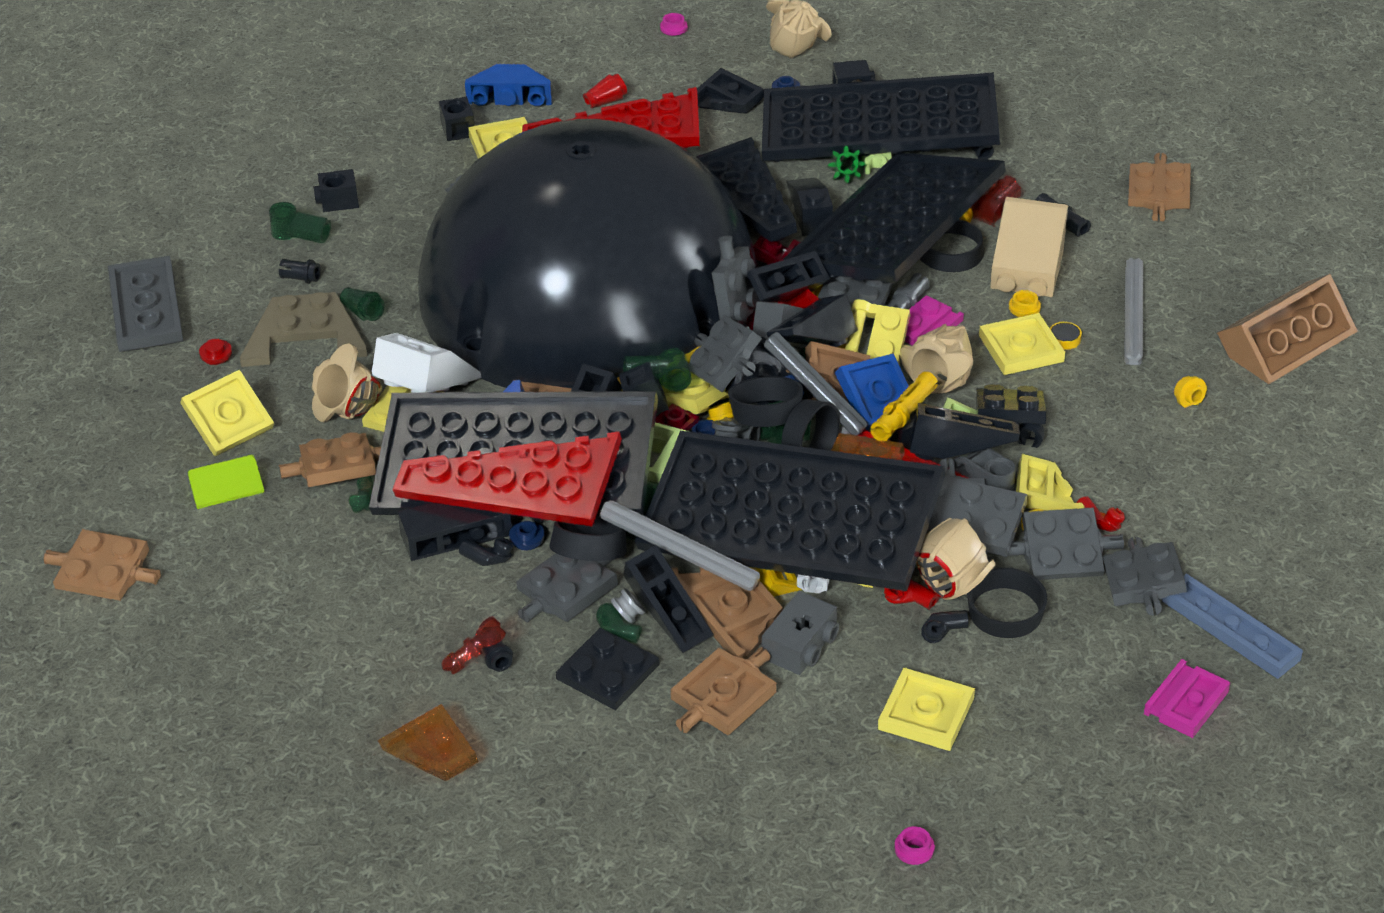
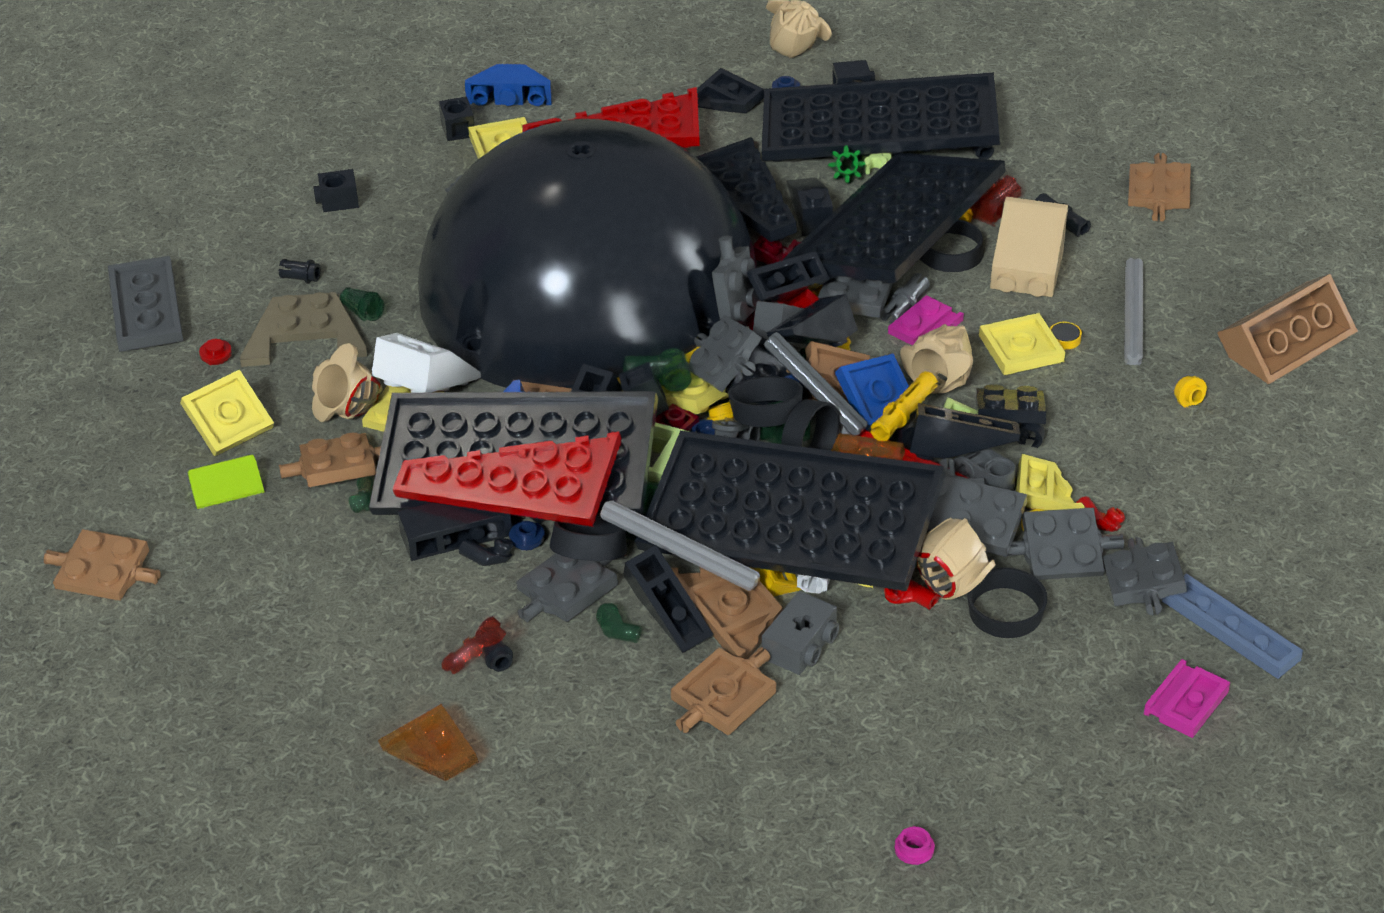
clear green piece [269,202,331,243] -> none
black plate [556,628,659,711] -> none
red cone [583,73,627,109] -> none
light grey bush [611,588,646,624] -> none
dark pink plate [660,13,687,36] -> none
light yellow plate [845,299,910,364] -> none
light yellow plate [878,668,975,751] -> none
black arm [921,610,968,643] -> none
yellow plate [1009,290,1041,317] -> none

